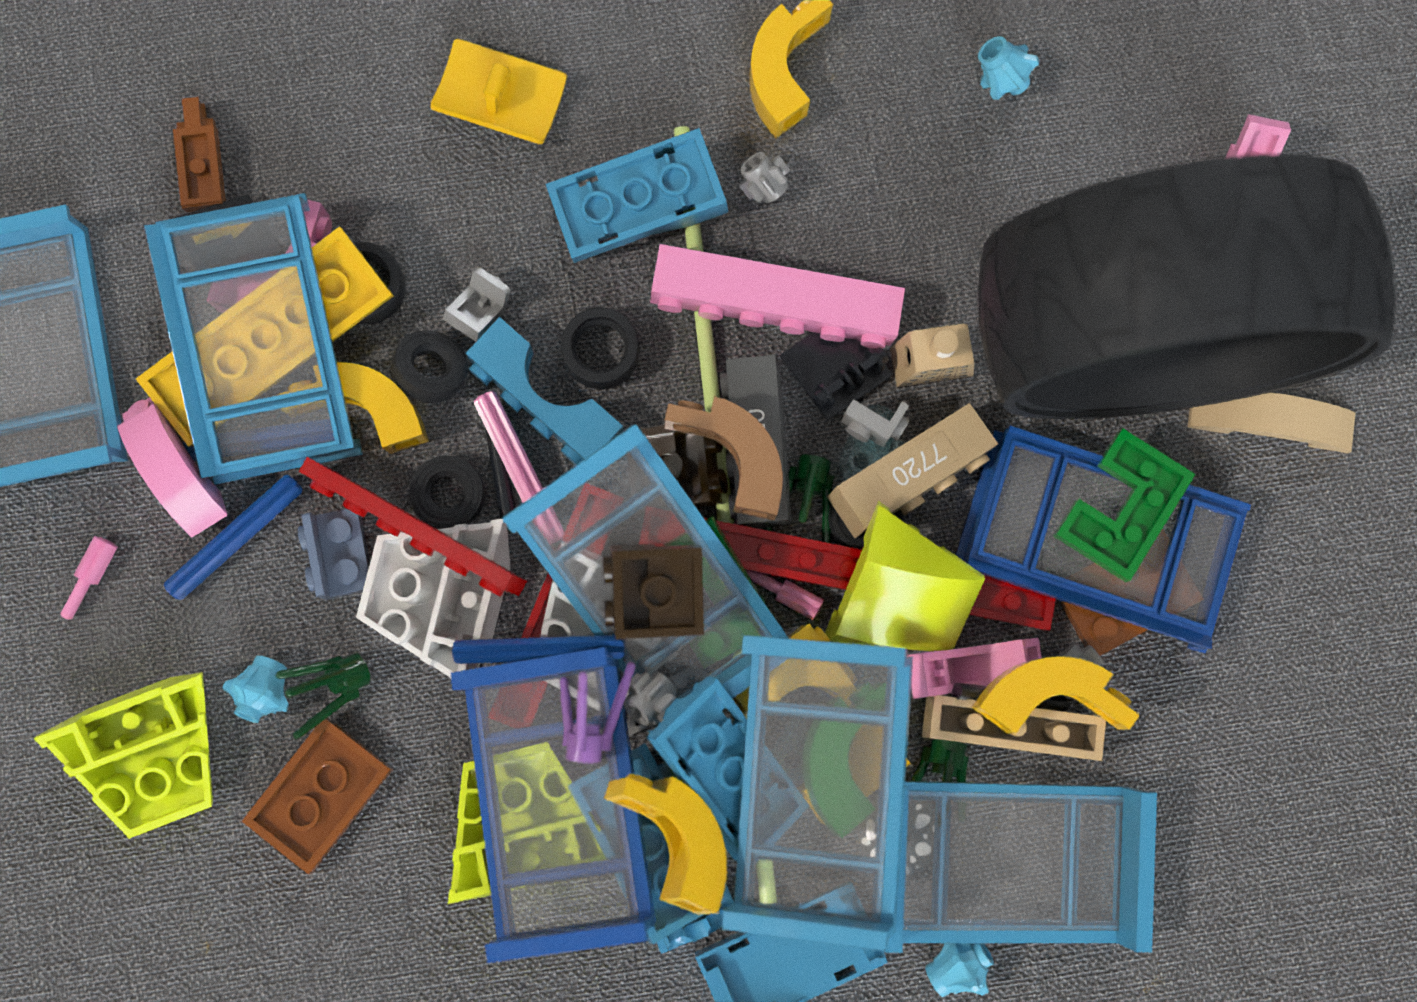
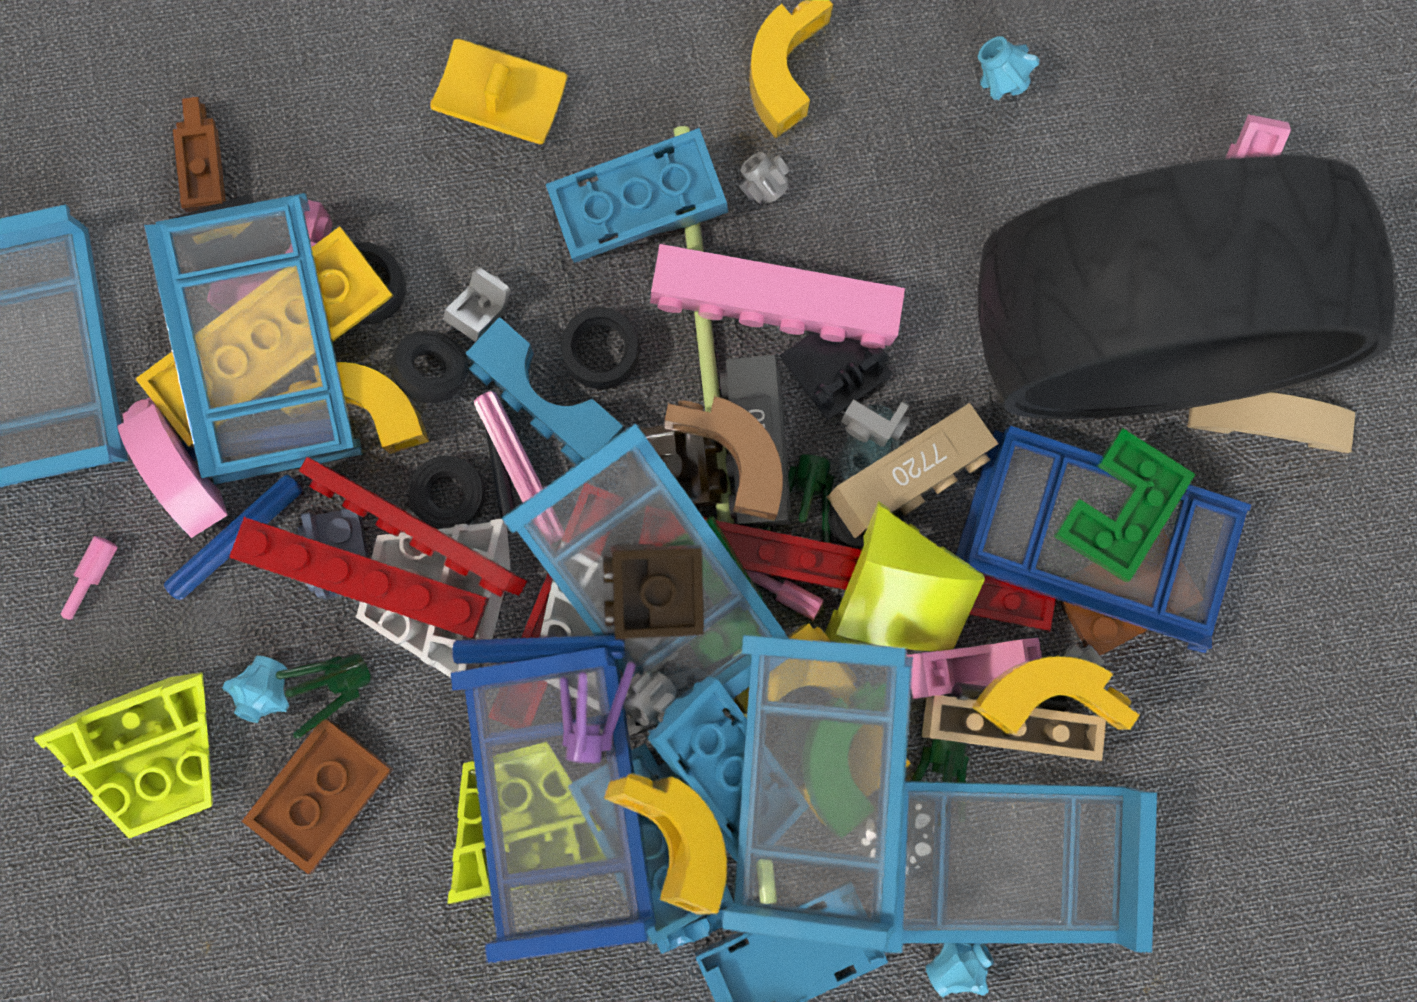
tan torso [890,324,974,388] -> none
none -> red plate [229,517,489,639]

